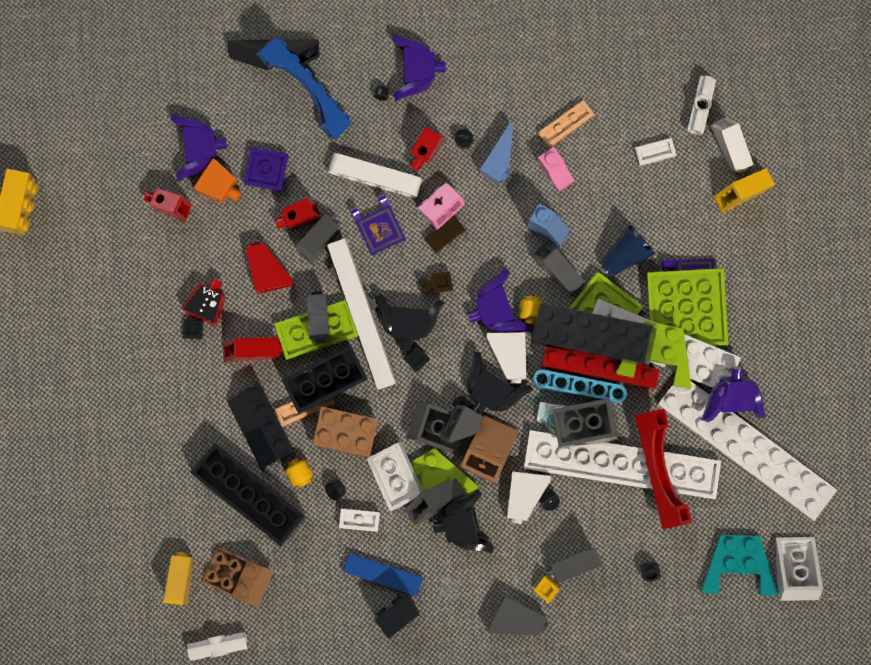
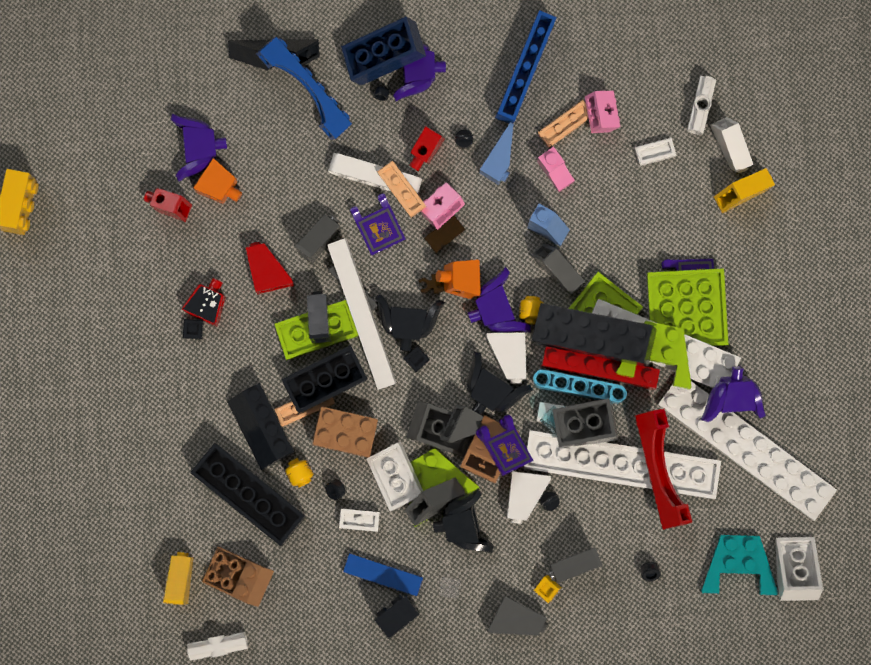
red slope [223,337,282,363] -> none
dark purple plate [244,147,289,192] -> none
red torso [274,197,321,230] -> none
black plate [452,396,471,410] -> none
dark blue cone [602,224,655,276] -> none
none -> dark blue brick [341,16,426,86]
none -> light nougat tile [377,161,426,218]
none -> orange torso [436,260,480,299]
none -> dark purple flag [476,415,534,476]
none -> blue brick [495,10,557,124]
none -> bright pink brick [585,91,620,133]

